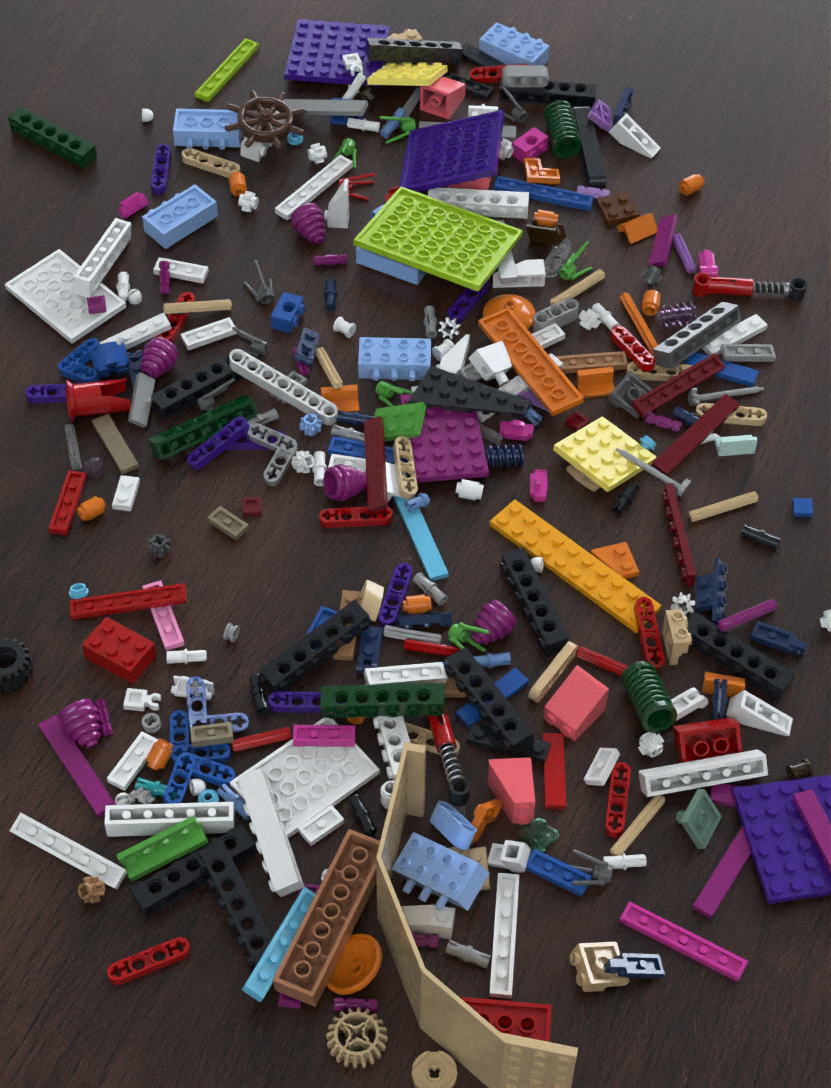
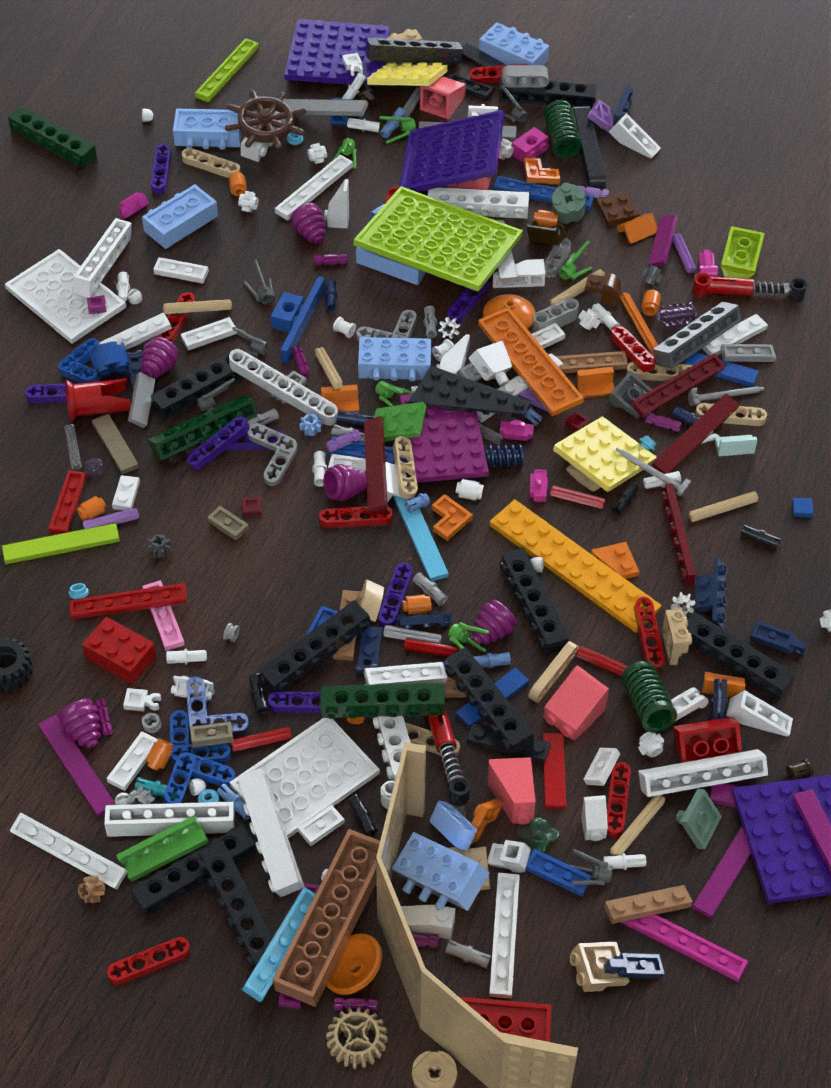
magenta axle [159,261,170,295] -> none
white gear [291,450,314,473] -> none
dark blue plate [293,327,320,367] -> none
dark pink tile [293,725,355,747] -> none
red plant [339,173,376,200] -> none
orange brick [679,174,704,196] -> none
magenta axle [717,599,778,632] -> none
none -> lime tile [2,523,120,565]
none -> medium lavender axle [83,508,139,529]
none -> blue tile [281,276,325,363]
none -> medium lavender axle [326,429,361,452]
none -> light grey beam [356,310,417,342]
none -> orange plate [432,494,473,541]
none -> red axle [550,485,605,509]
none -> sand green brick [552,183,586,224]
none -> white slope [581,795,608,841]
none -> reddish brown brick [585,272,622,306]
none -> medium nougat plate [604,885,693,924]
none -> white axle [643,471,681,489]
none -> lime slope [721,226,765,279]

